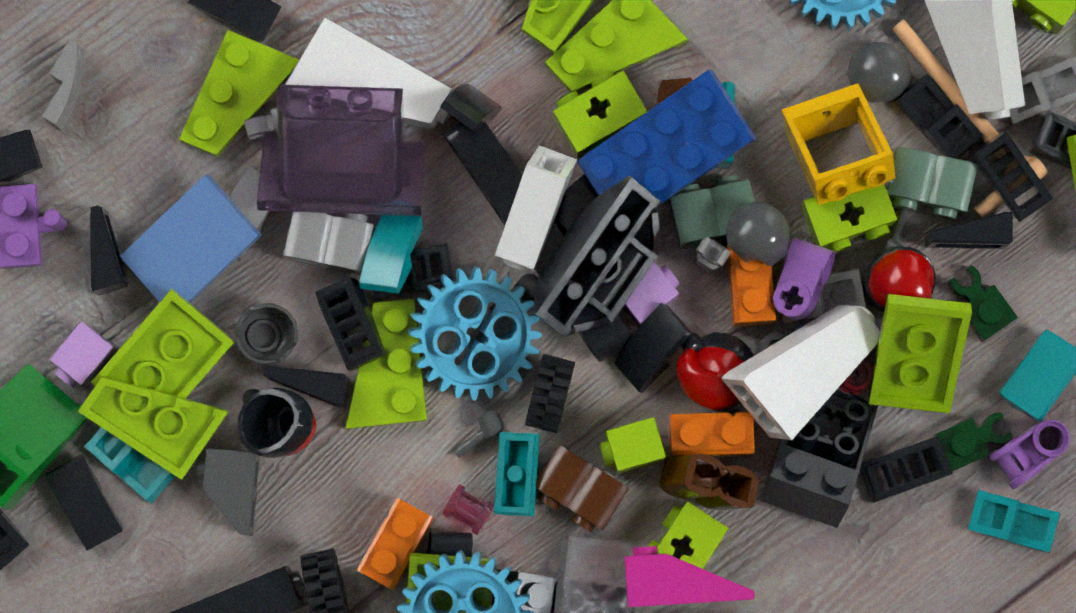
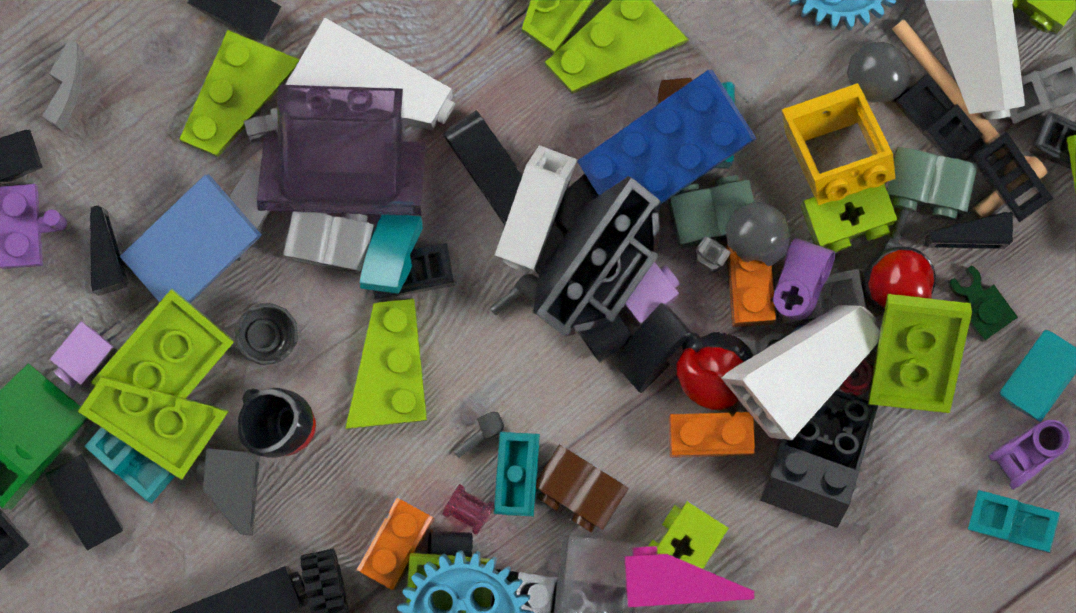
black slope [264,366,349,409] -> none
black slope [315,277,386,371] -> none
medium azure gear [408,266,542,400] -> none
black slope [440,84,502,132] -> none
black tyre [525,354,575,433] -> none
lime brick [553,71,648,159] -> none
lime brick [599,417,666,475] -> none
reddish brown brick [659,454,759,510] -> none
black slope [860,436,953,503] -> none
dark green plate [933,412,1013,472] -> none

